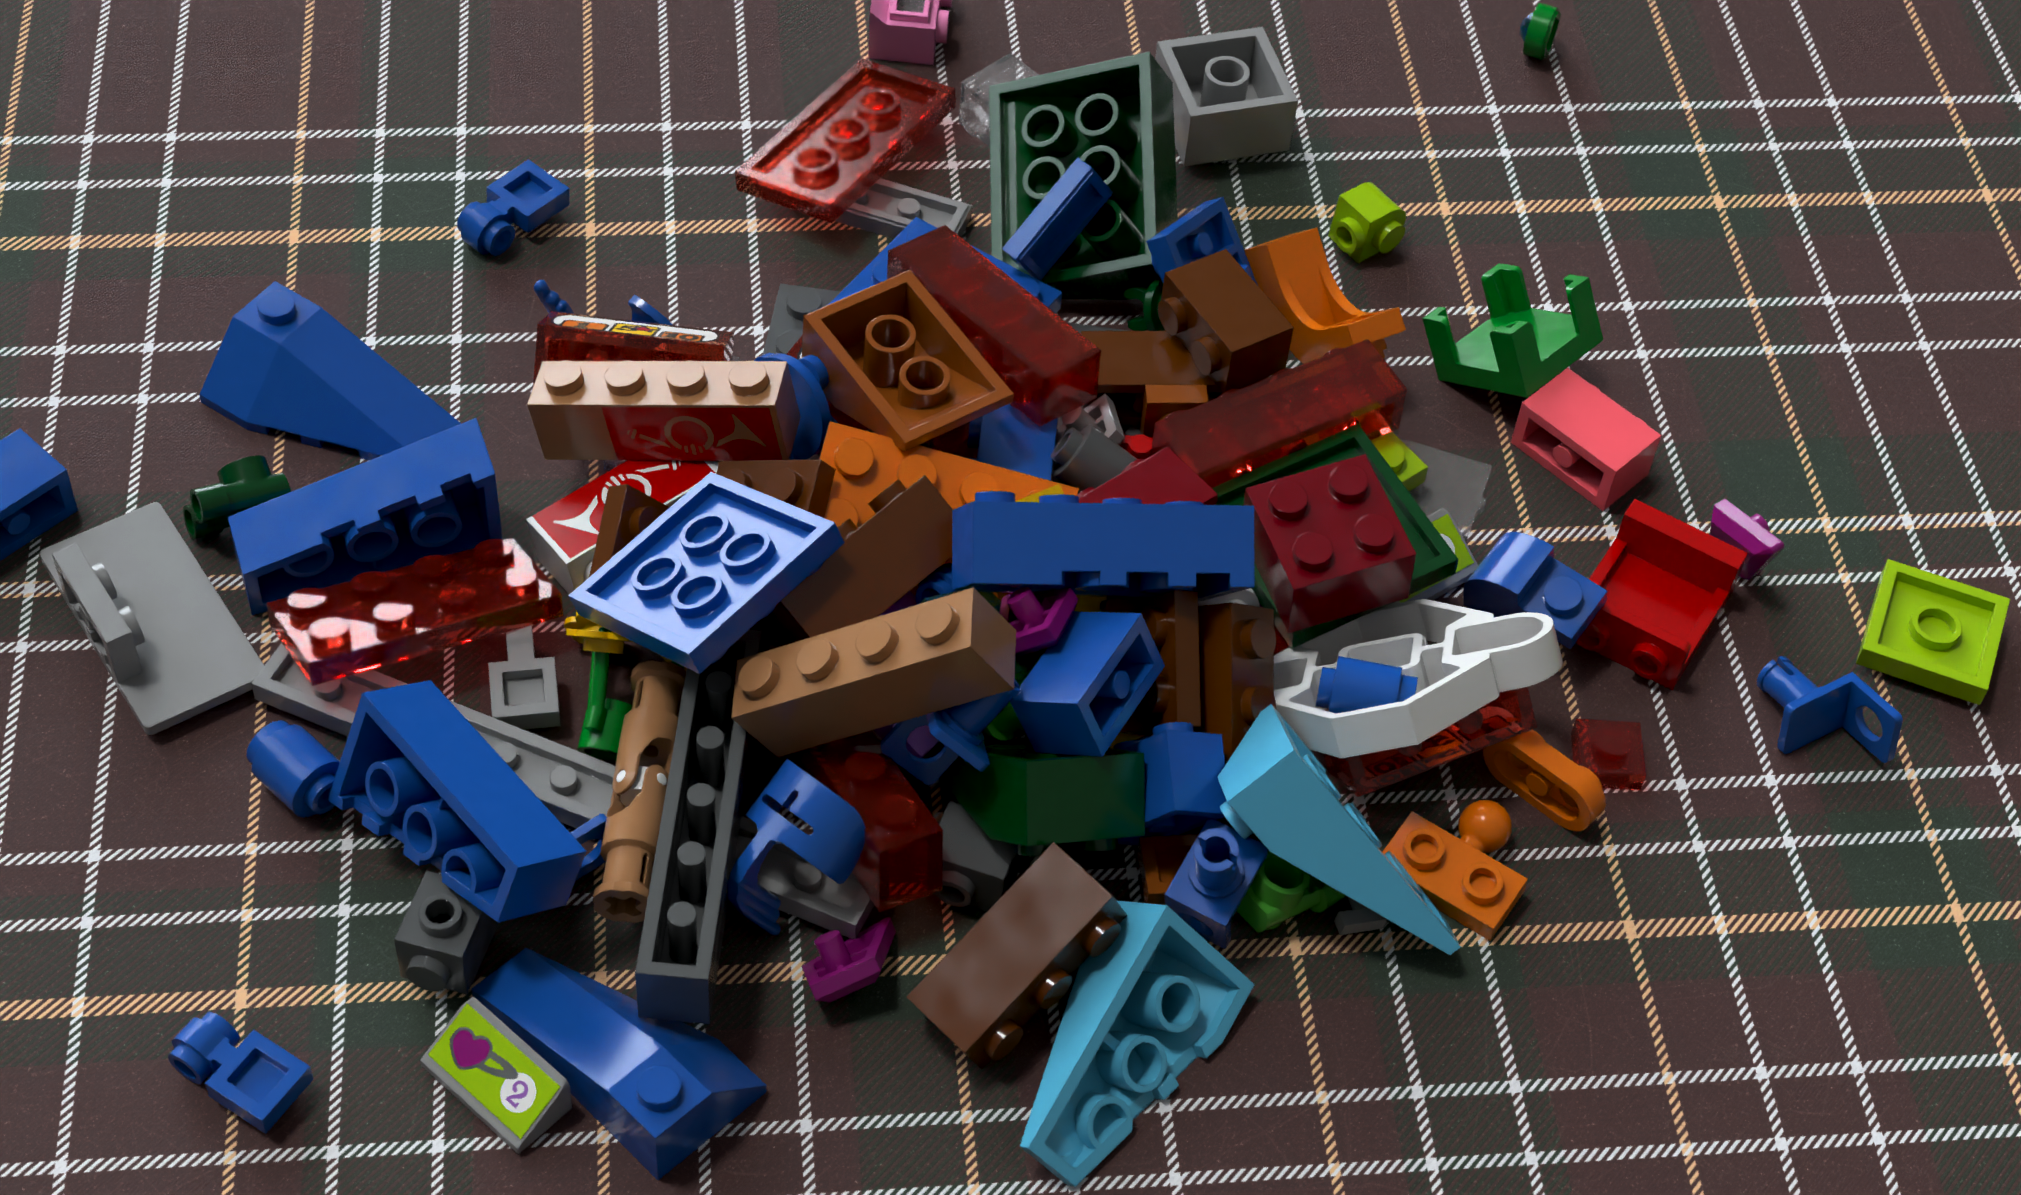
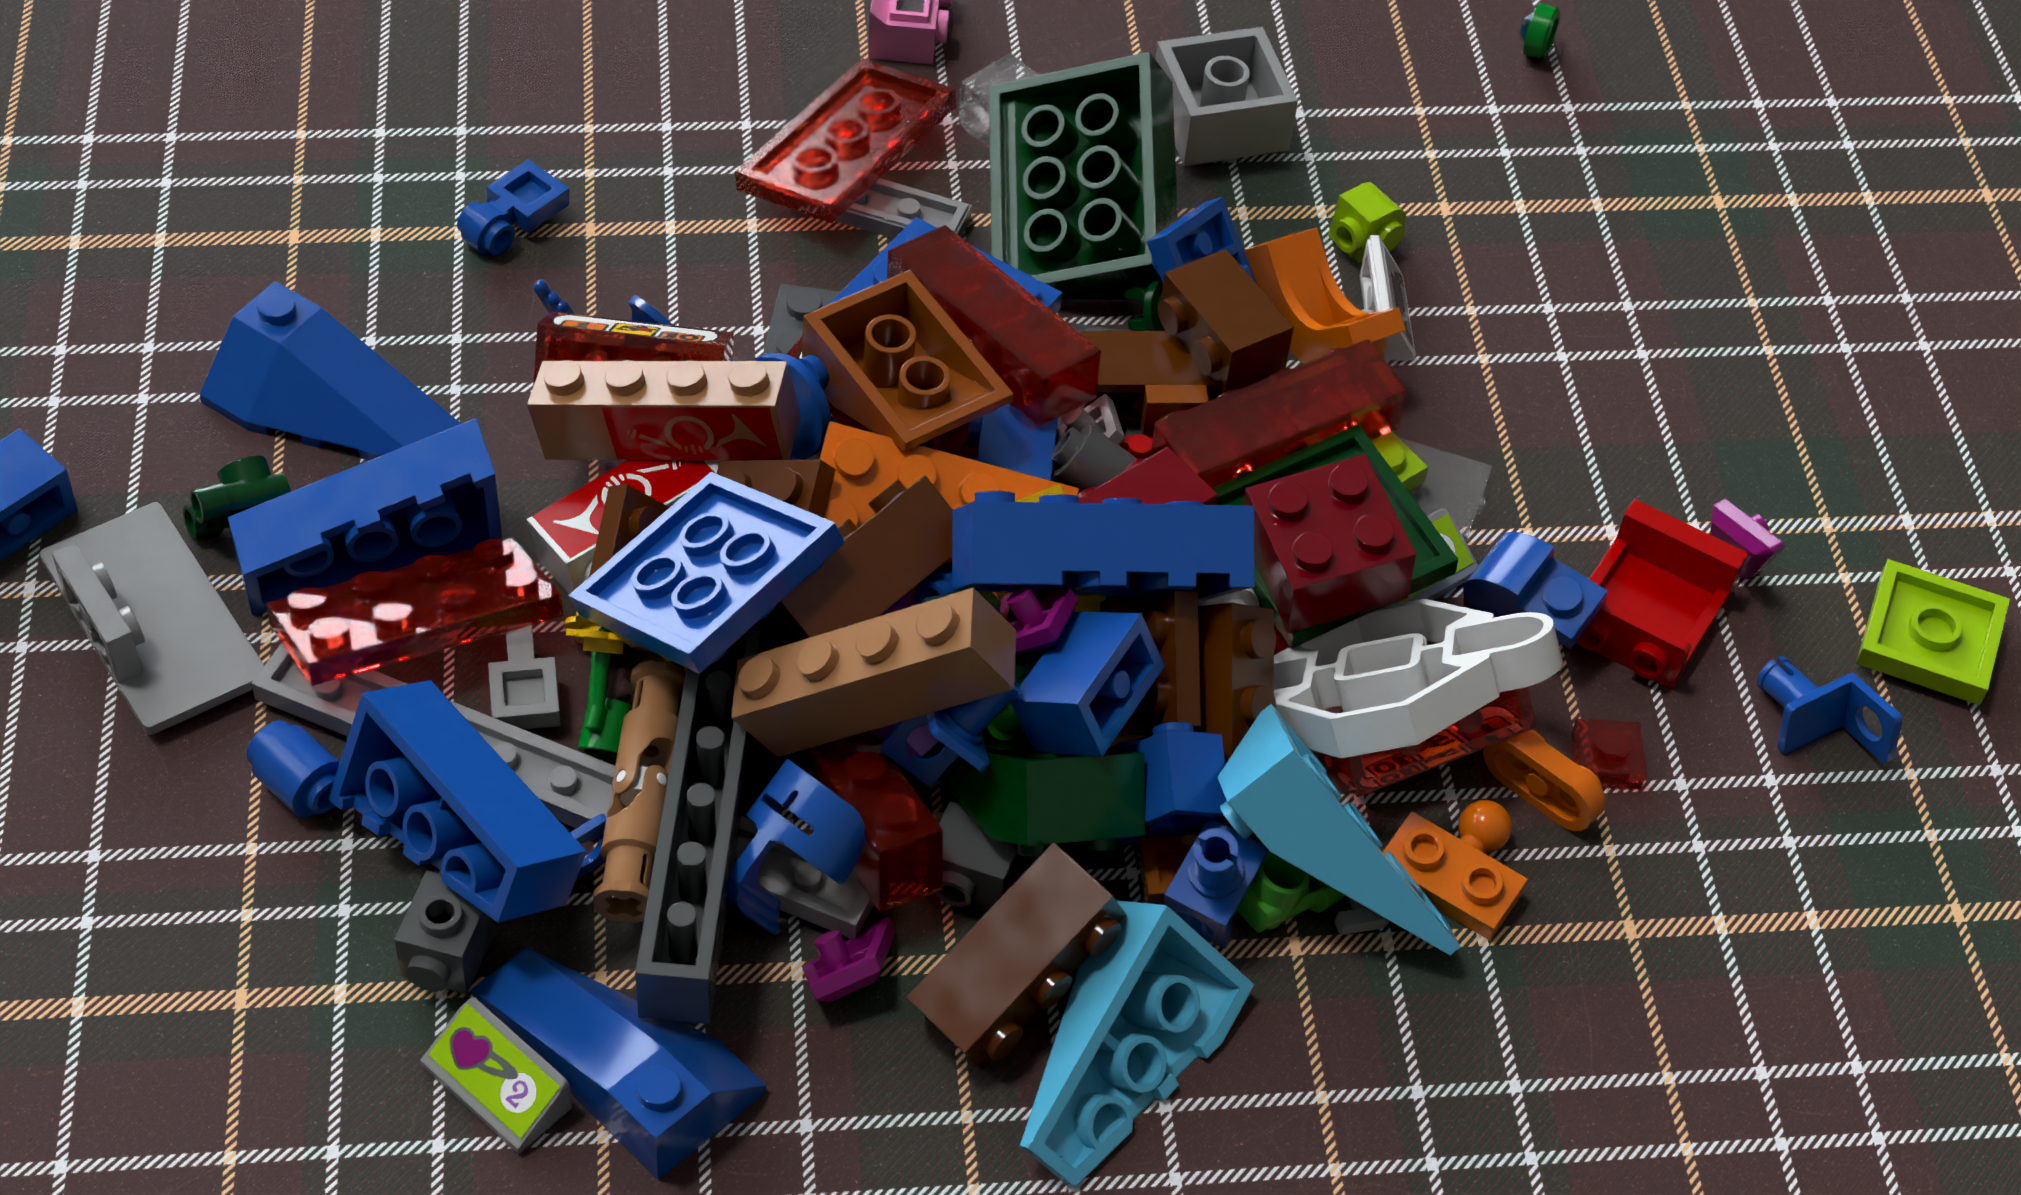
blue plate [168,1012,313,1134] -> none
blue tile [1002,157,1112,281] -> none
blue brick [1315,656,1418,714] -> none
green panel [1422,263,1604,398] -> none
coral brick [1511,368,1662,511] -> none
none -> white slope [1360,235,1416,361]

